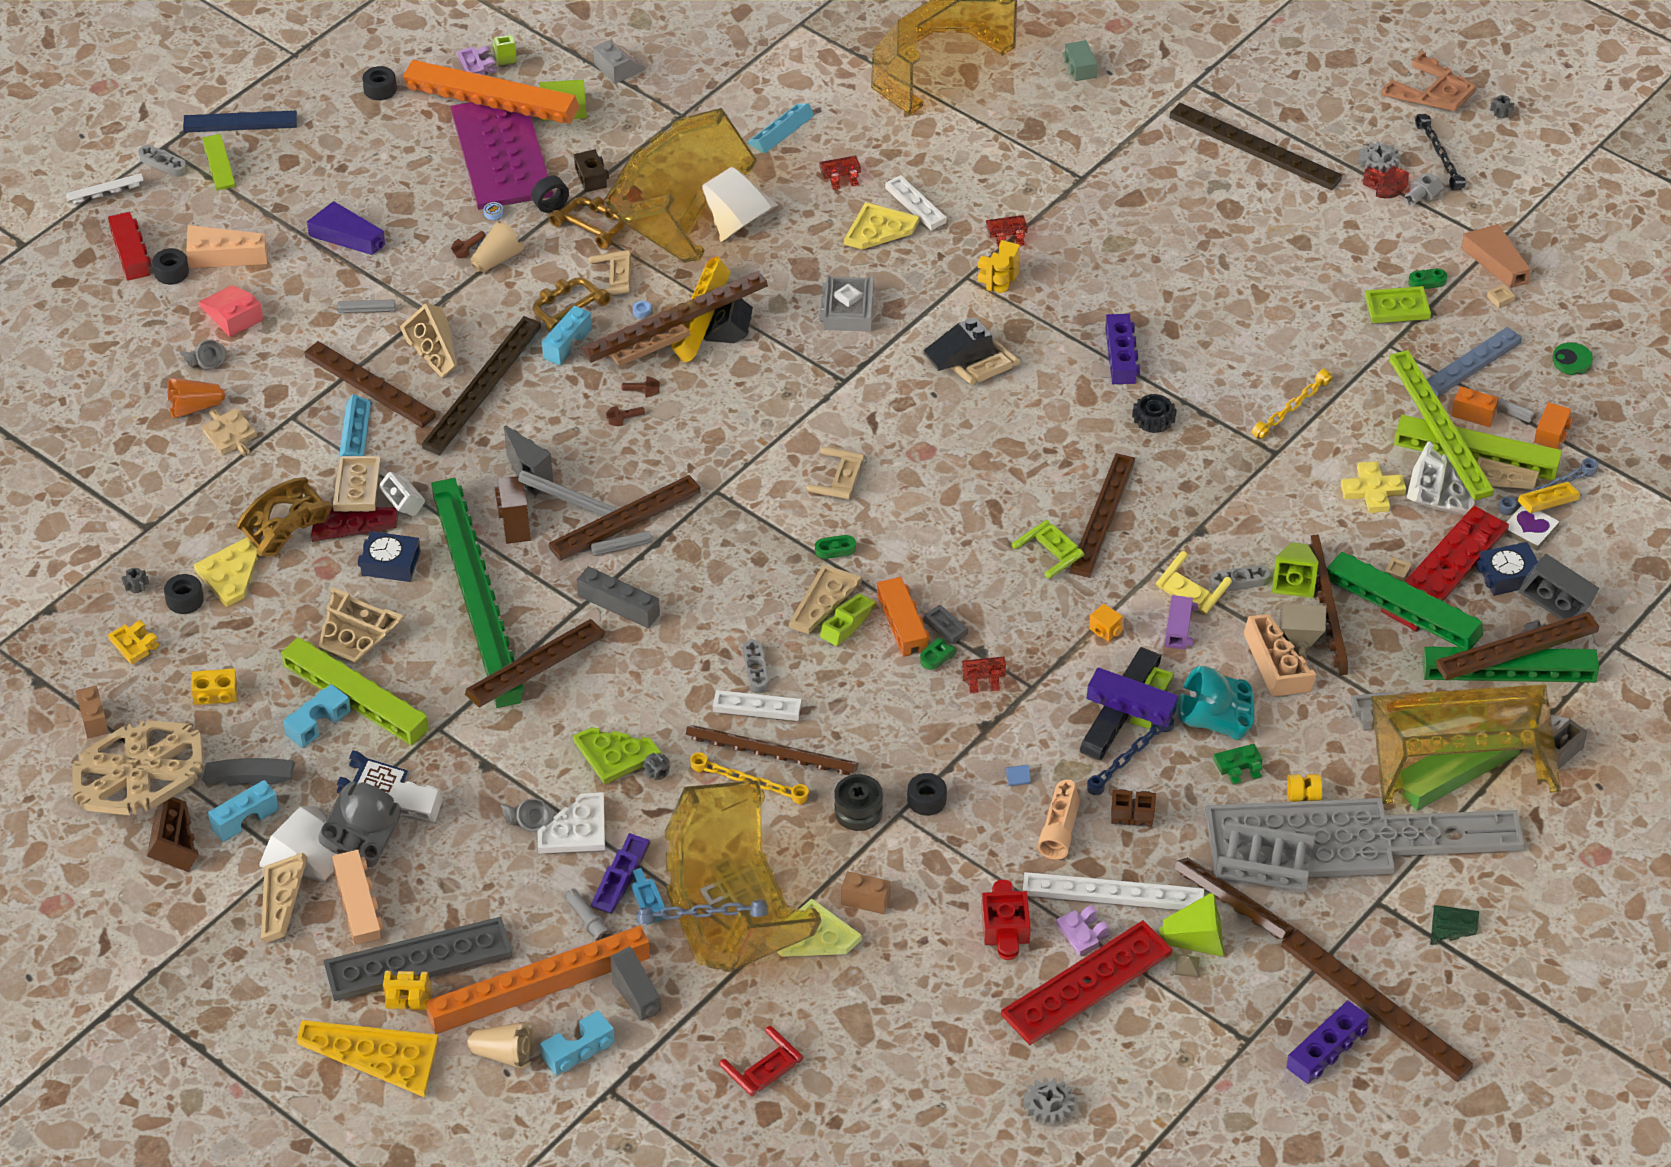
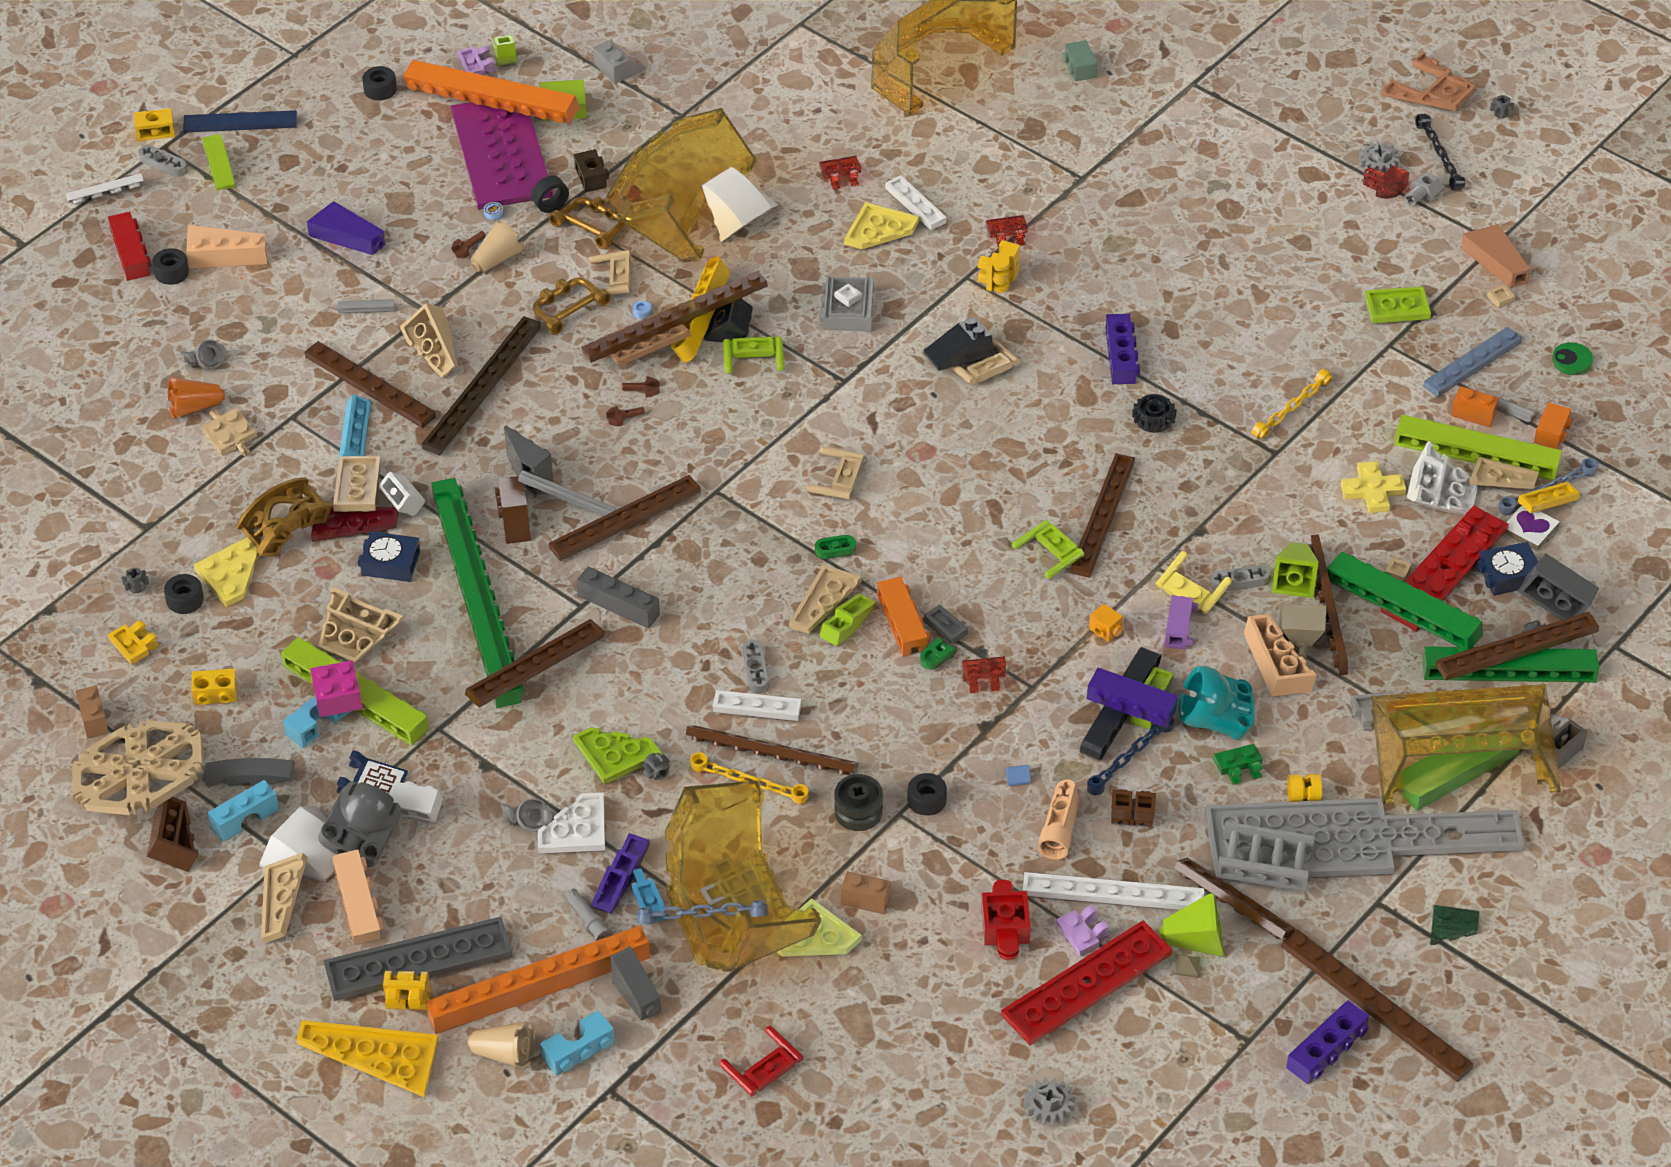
coral slope [198,285,263,337] -> none
medium azure arch [542,305,592,365] -> none
light grey axle [591,531,652,556] -> none
medium azure slope [748,103,814,153] -> none
dark brown plate [1169,102,1342,191] -> none
lime plate [1389,350,1494,501] -> none
green plate [1408,268,1447,289] -> none
none -> yellow brick [134,108,175,141]
none -> dark pink brick [310,660,363,717]
none -> lime plate [723,336,785,374]

